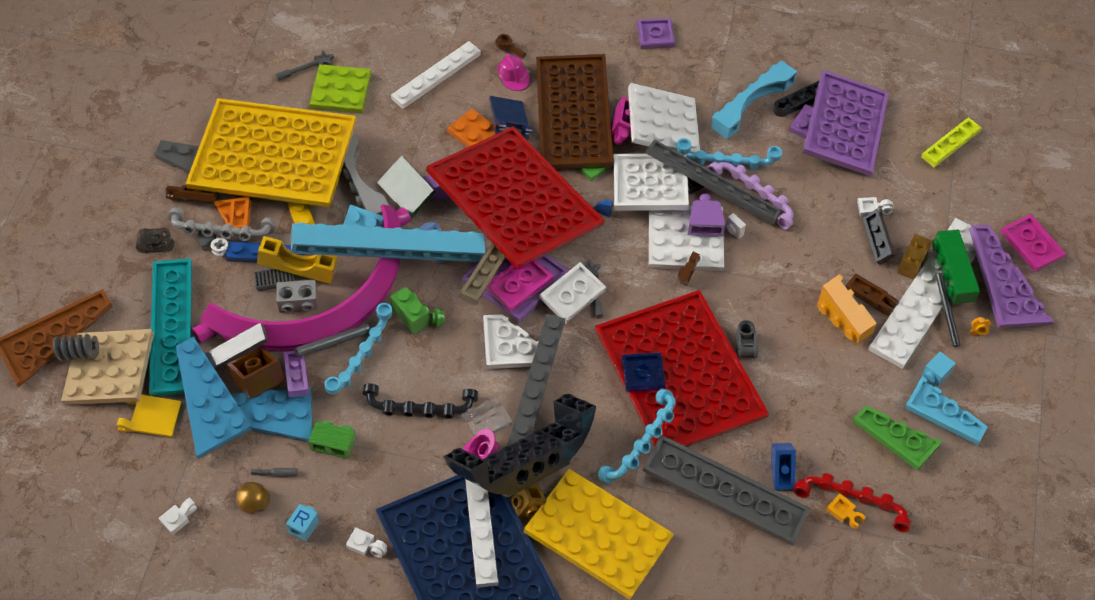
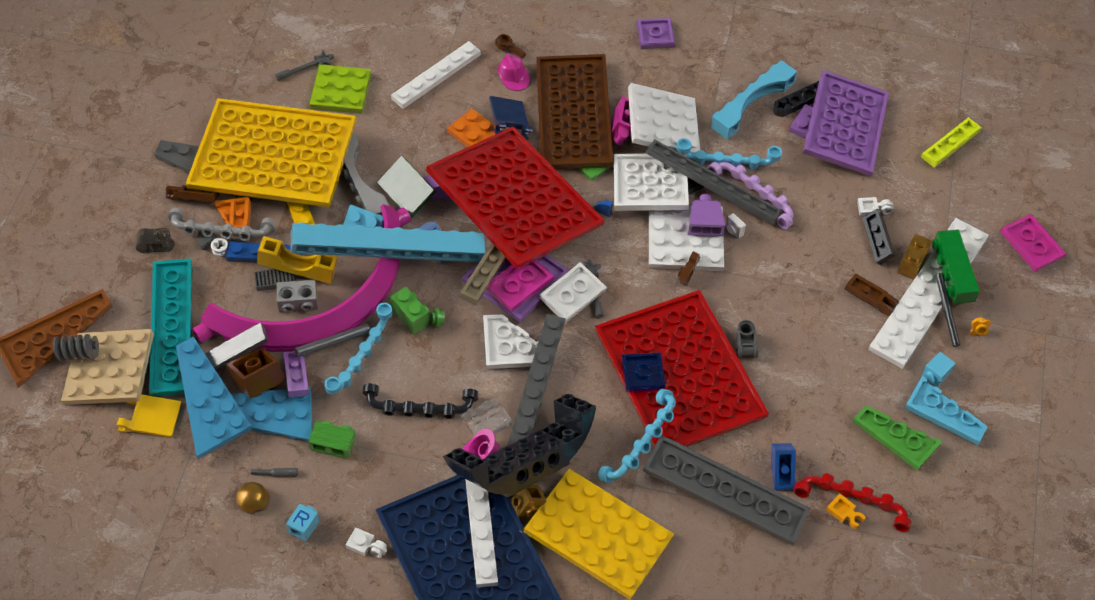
white plate [159,498,197,535] -> none
light orange wedge [817,274,877,345] -> none
medium lavender wing [969,225,1054,328] -> none

